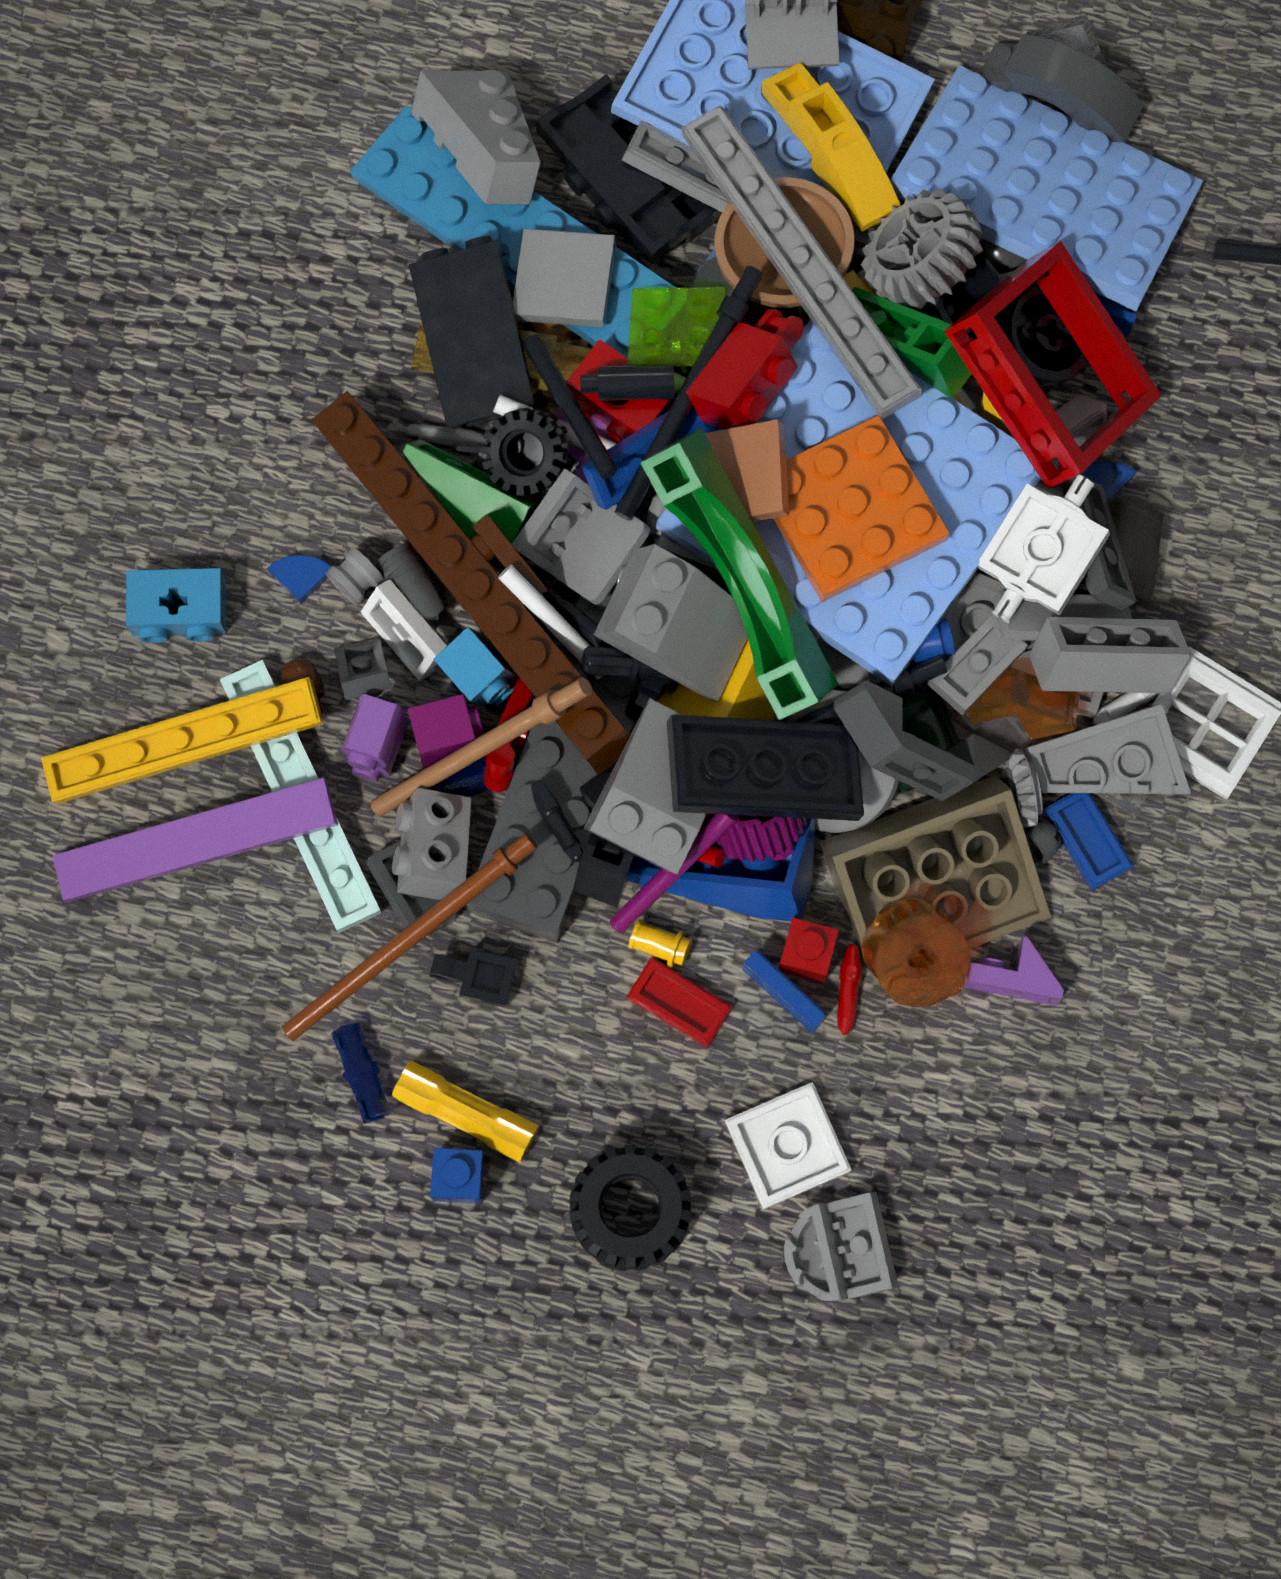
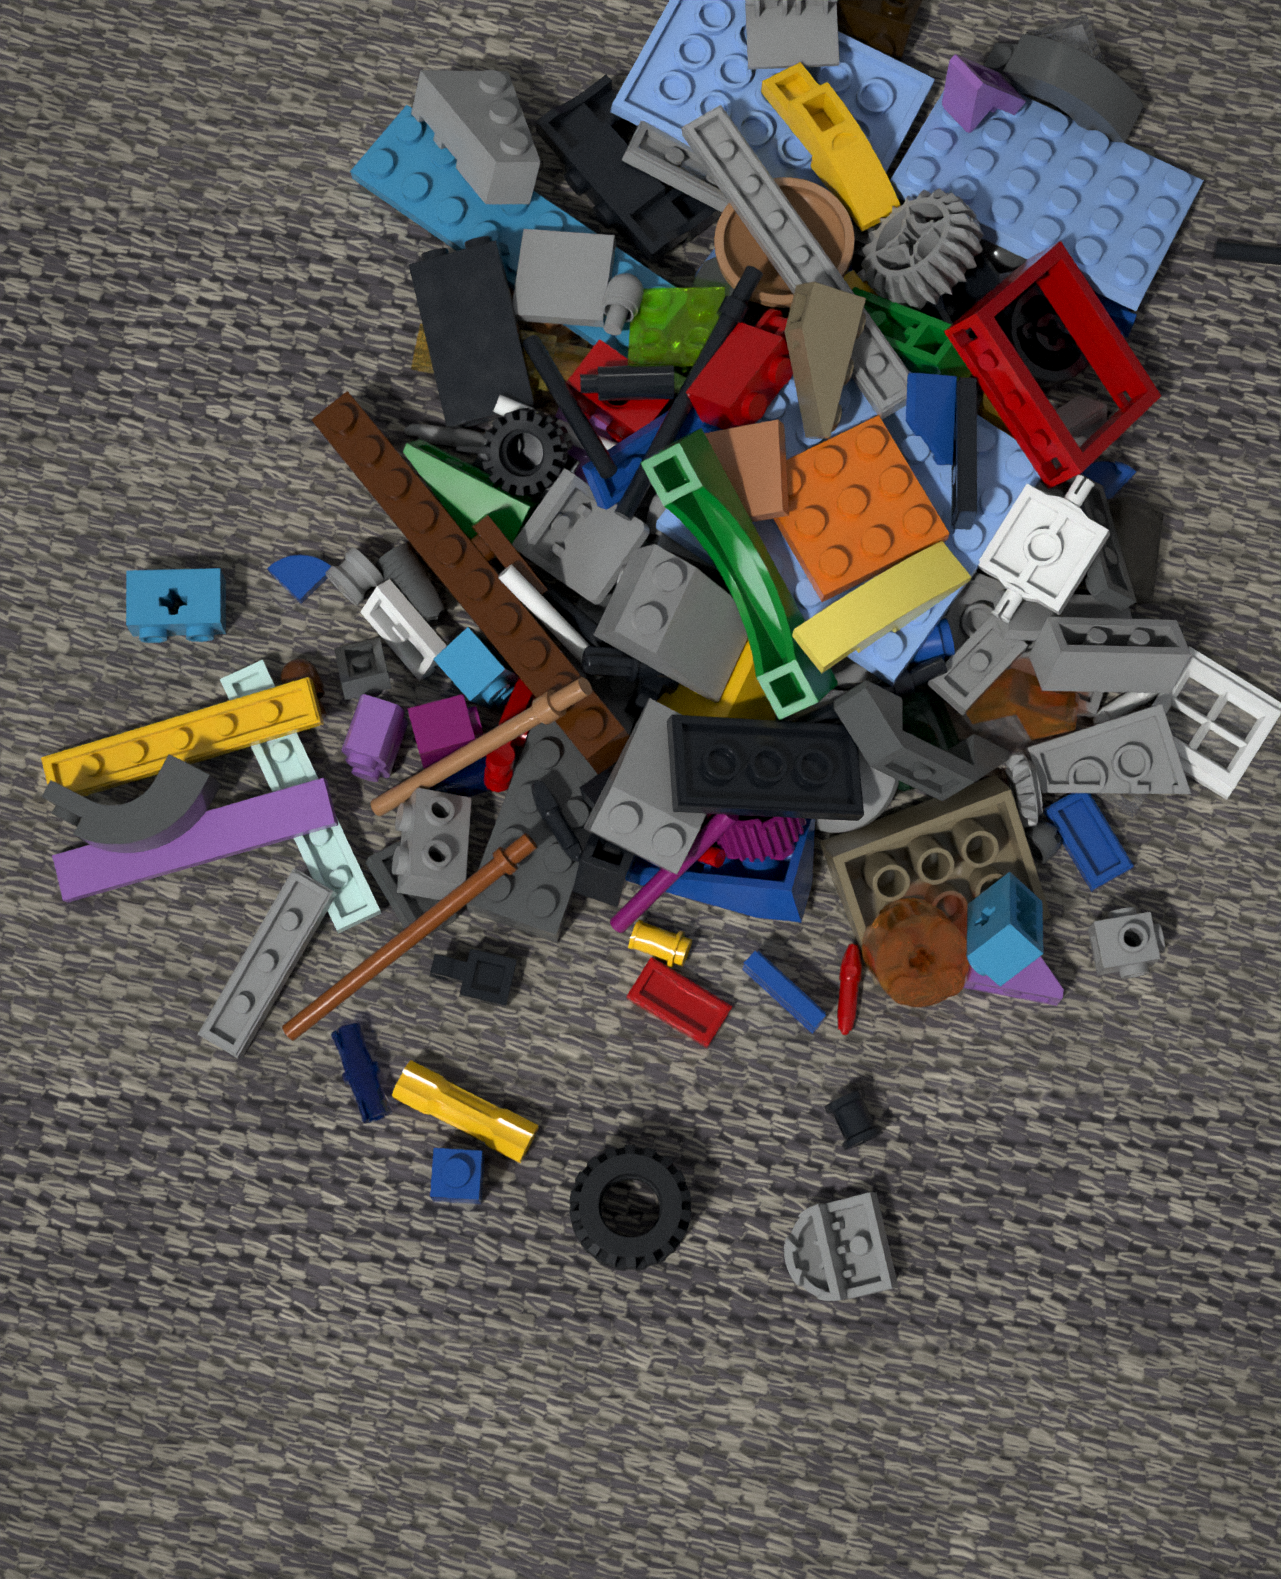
white tile [724,1082,852,1210] -> none
red brick [778,917,839,984] -> none
none -> dark grey arch [42,754,222,853]
none -> light grey tile [198,868,337,1059]
none -> light grey cylinder [602,273,644,335]
none -> dark tan slope [785,282,866,439]
none -> light yellow slope [792,541,972,674]
none -> black bush [824,1089,884,1151]
none -> blue tile [905,373,957,465]
none -> medium lavender slope [942,54,1026,133]
none -> black tile [951,377,977,530]
none -> dark azure brick [966,872,1044,987]
none -> light grey brick [1088,907,1165,979]

